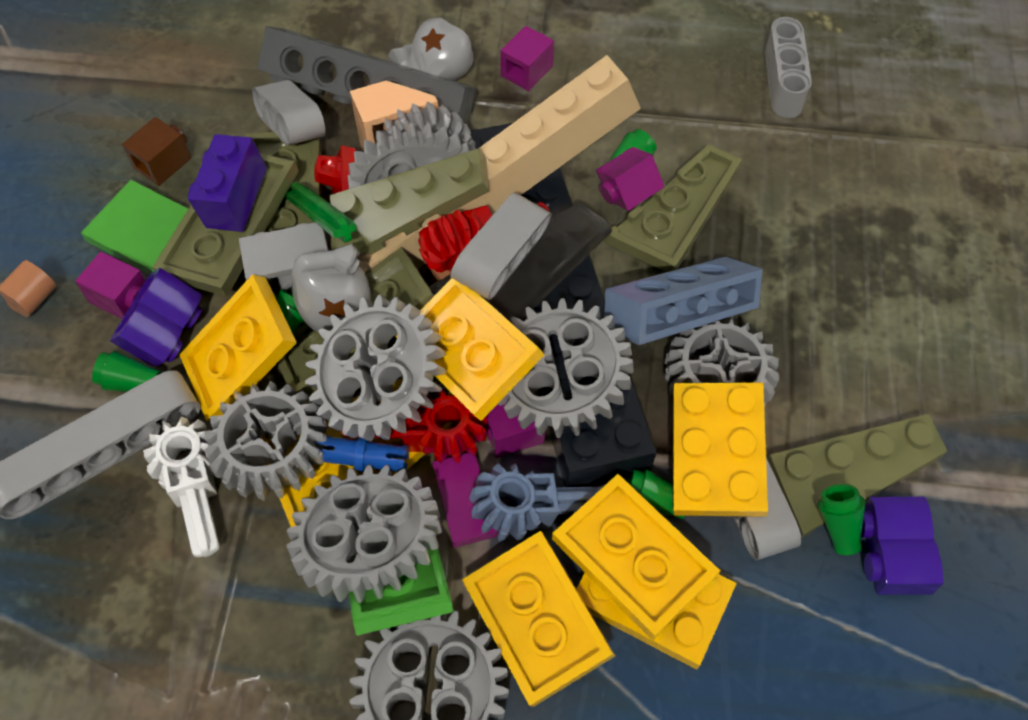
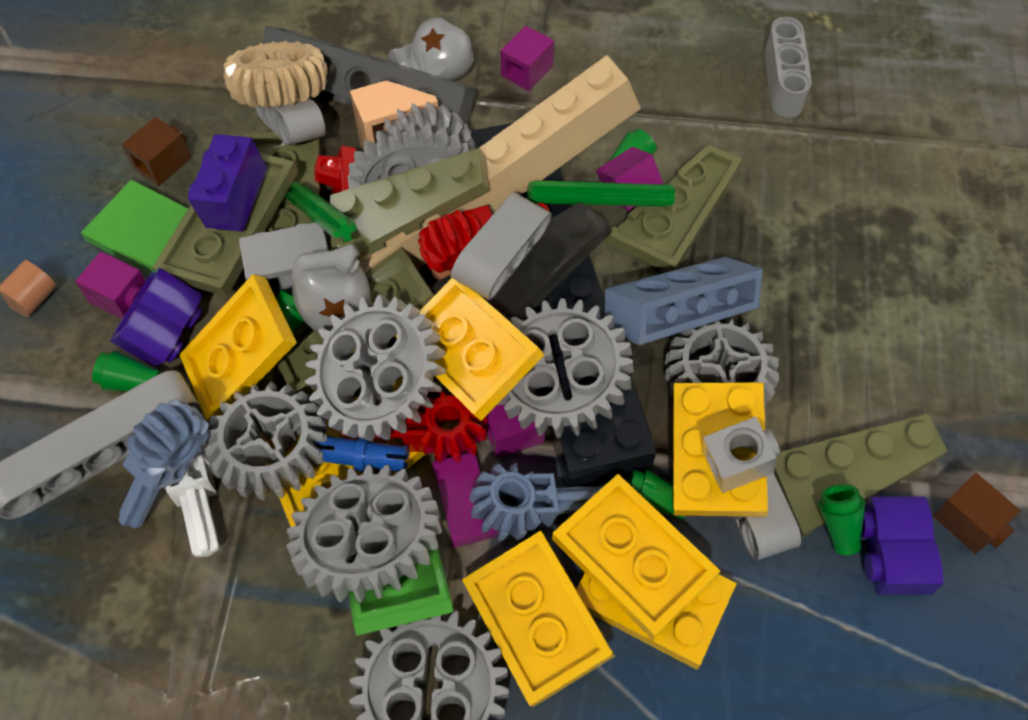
none -> sand blue gear [118,398,209,529]
none -> tan gear [223,40,328,109]
none -> green axle [527,180,675,207]
none -> light grey brick [703,416,780,493]
none -> reddish brown brick [933,472,1021,554]

